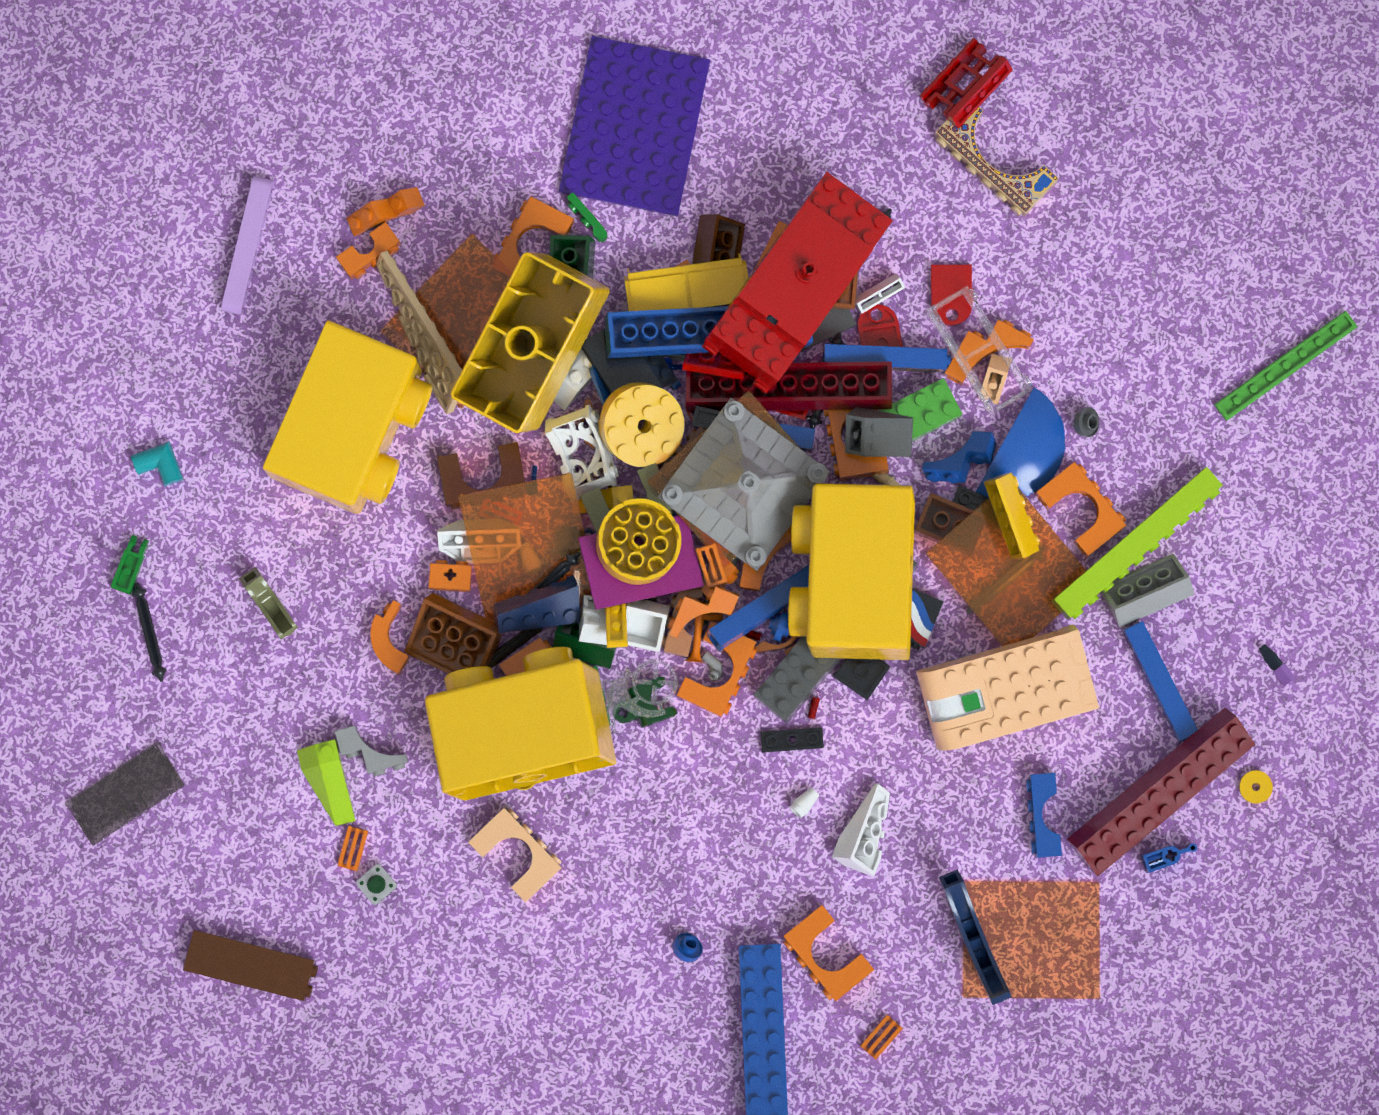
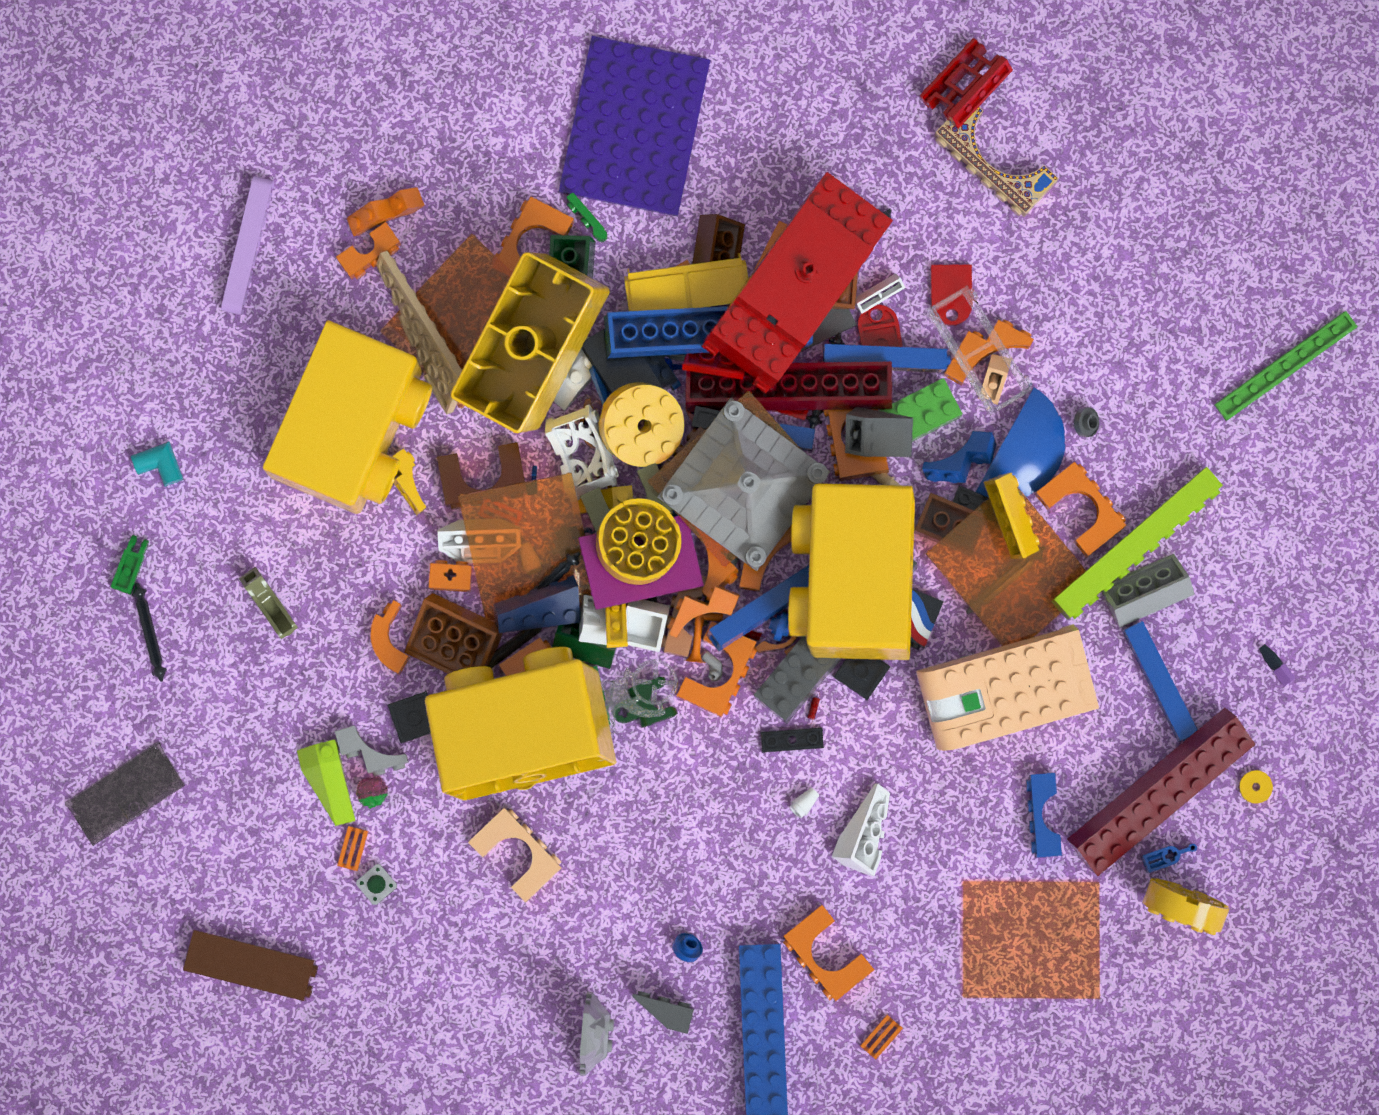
orange tile [696,542,728,588] -> none
dark blue arch [939,869,1012,1005] -> none
none -> clear pink piece [356,777,388,809]
none -> black plate [388,691,431,744]
none -> yellow slope [392,448,426,515]
none -> light grey wedge [580,992,614,1076]
none -> dark grey slope [632,991,694,1034]
none -> yellow brick [1142,878,1230,935]

